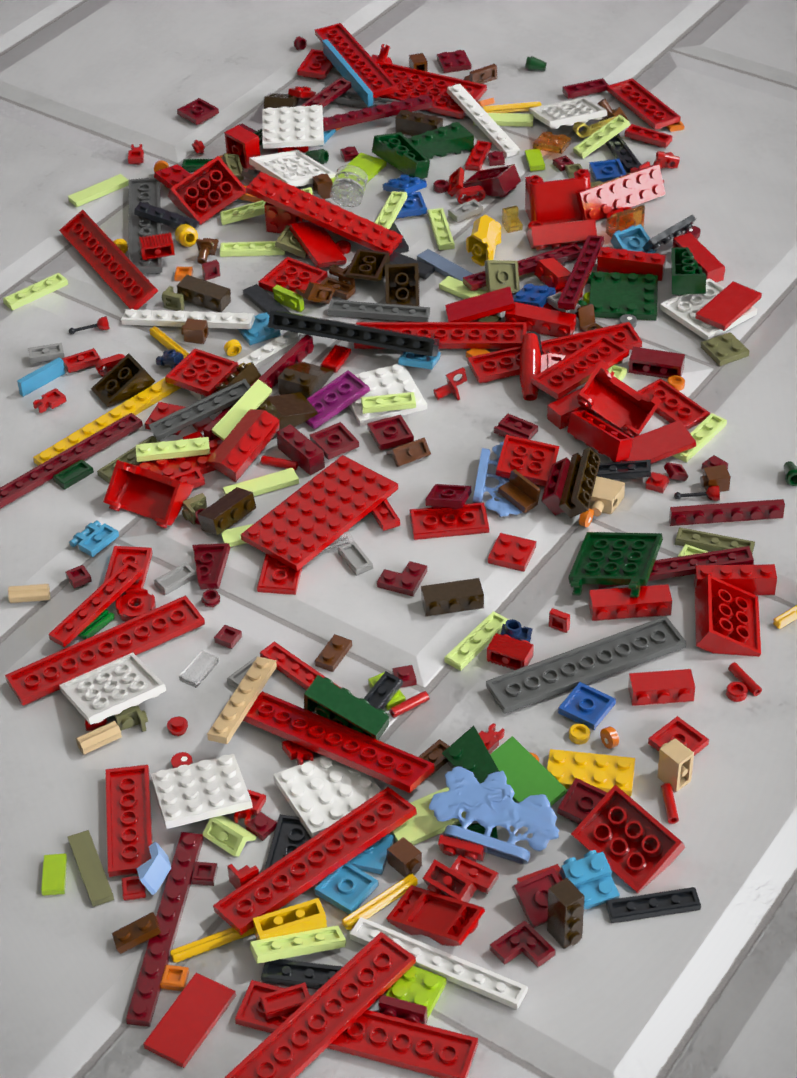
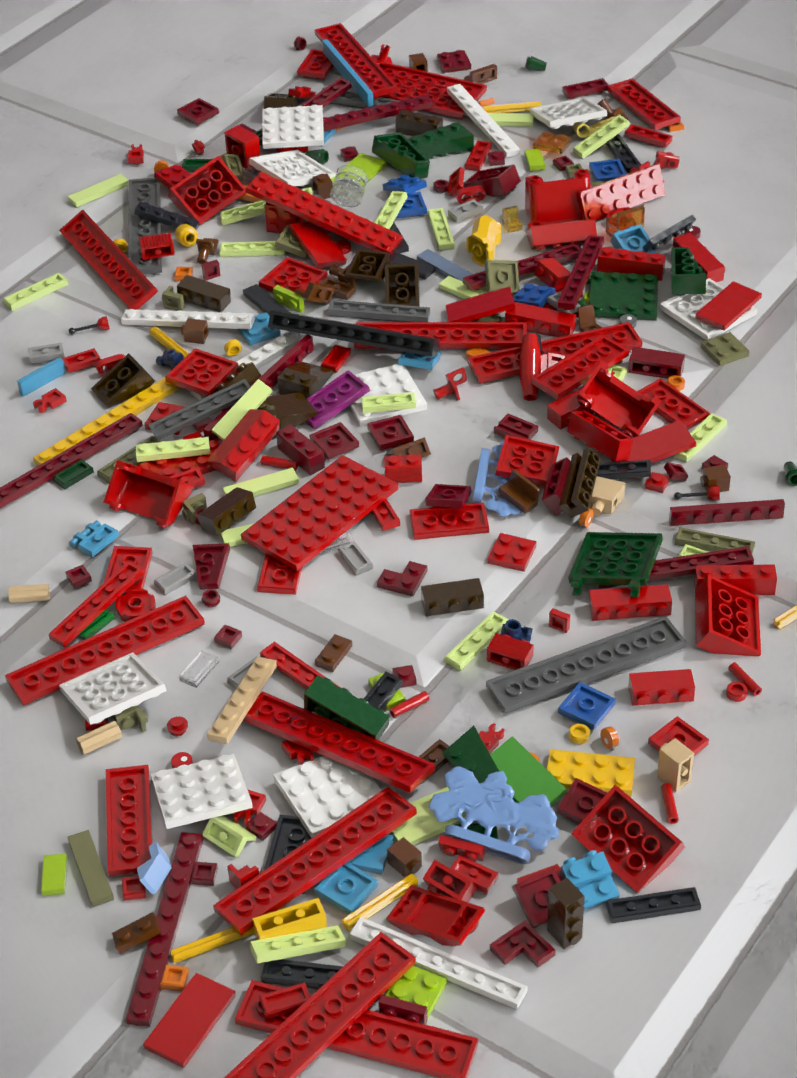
none -> red brick [384,454,422,483]

